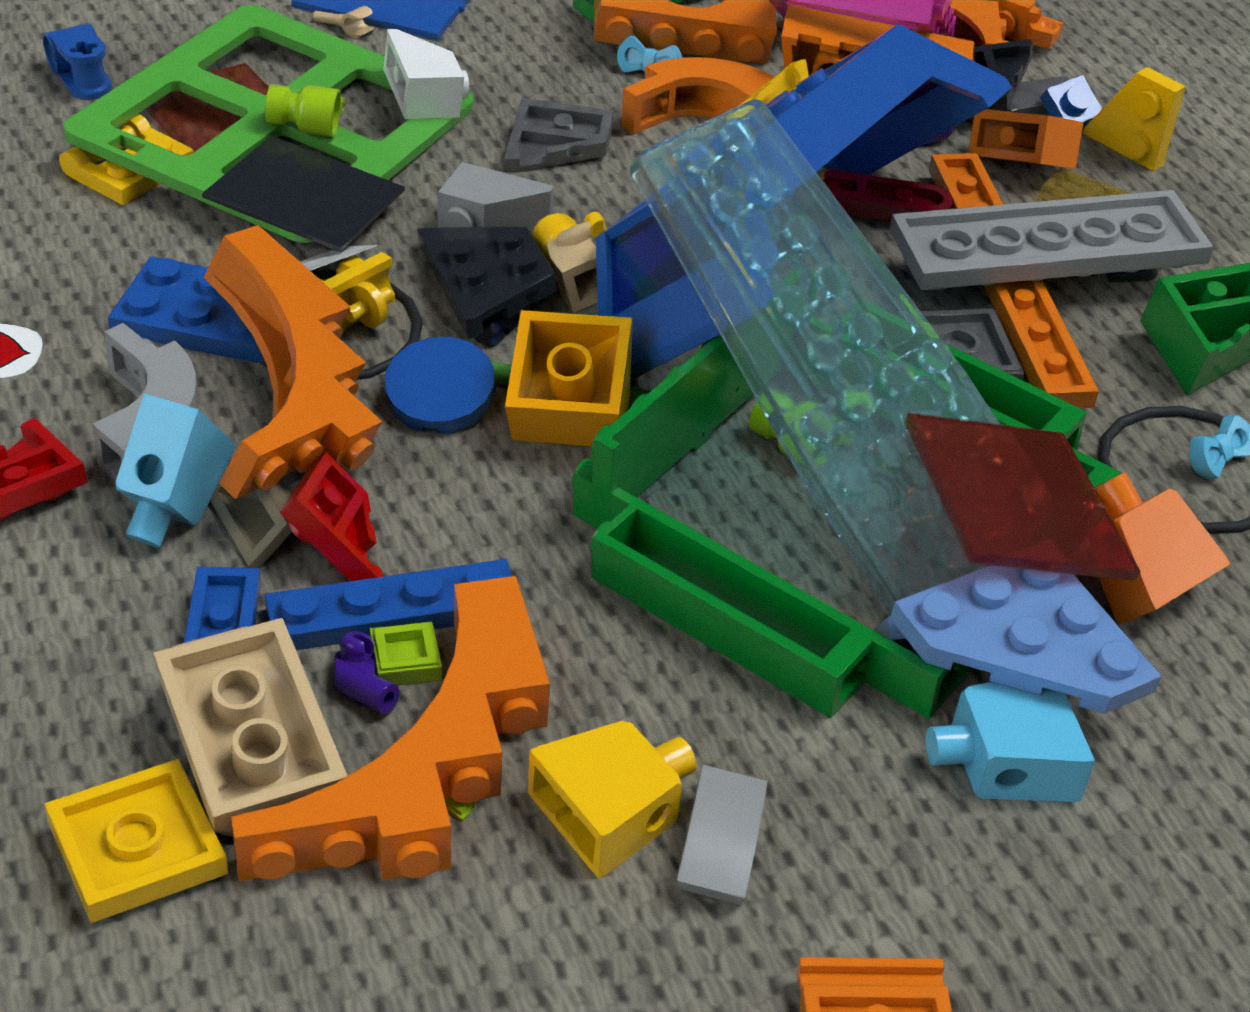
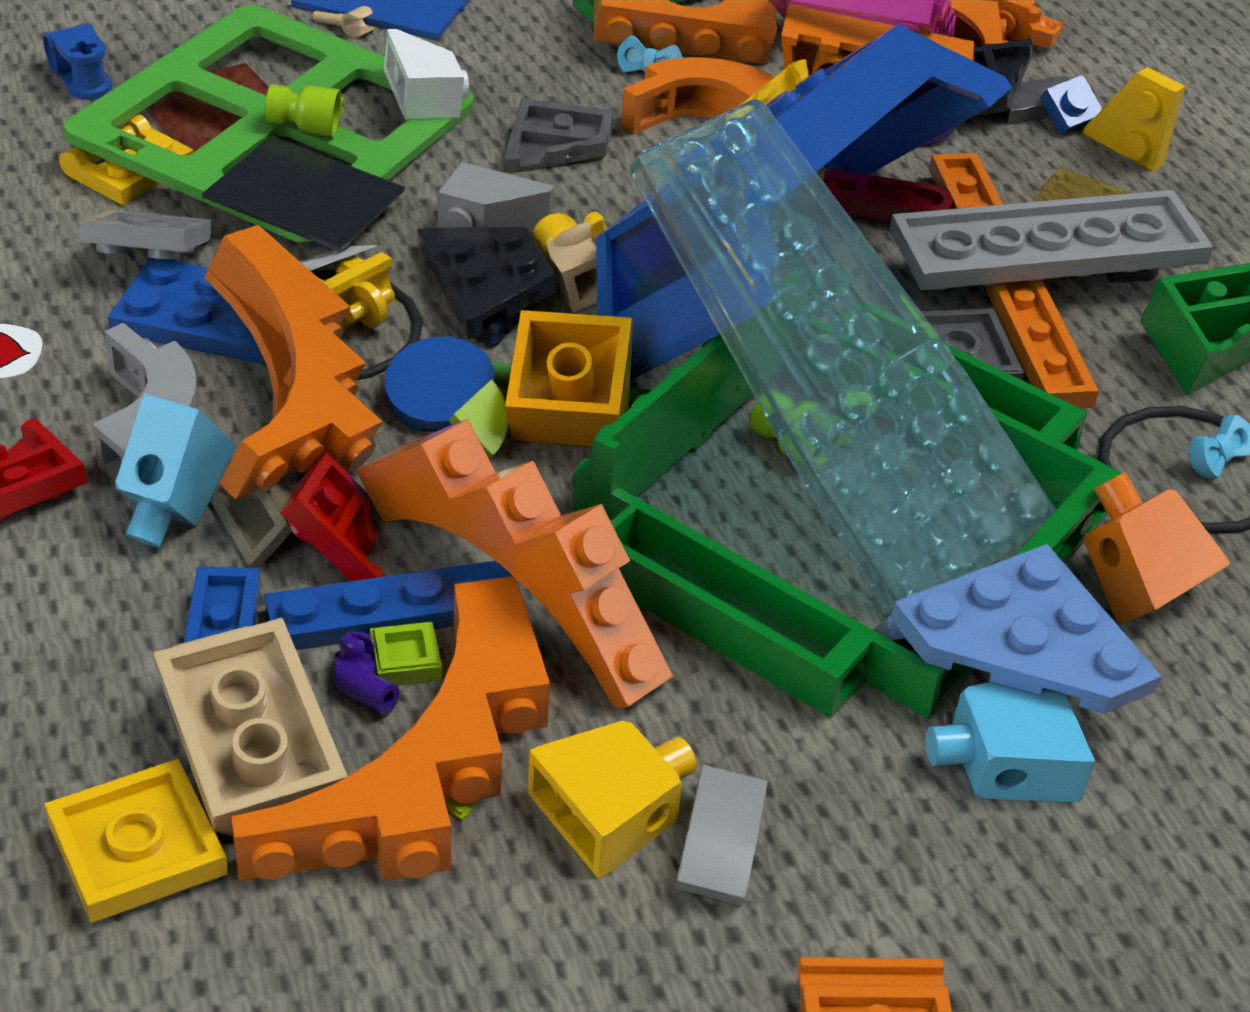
clear red piece [904,413,1141,581] -> none
orange slope [968,109,1083,169] -> none
none -> light grey plate [79,210,211,259]
none -> orange arch [356,419,673,709]
none -> lime tile [448,379,508,459]

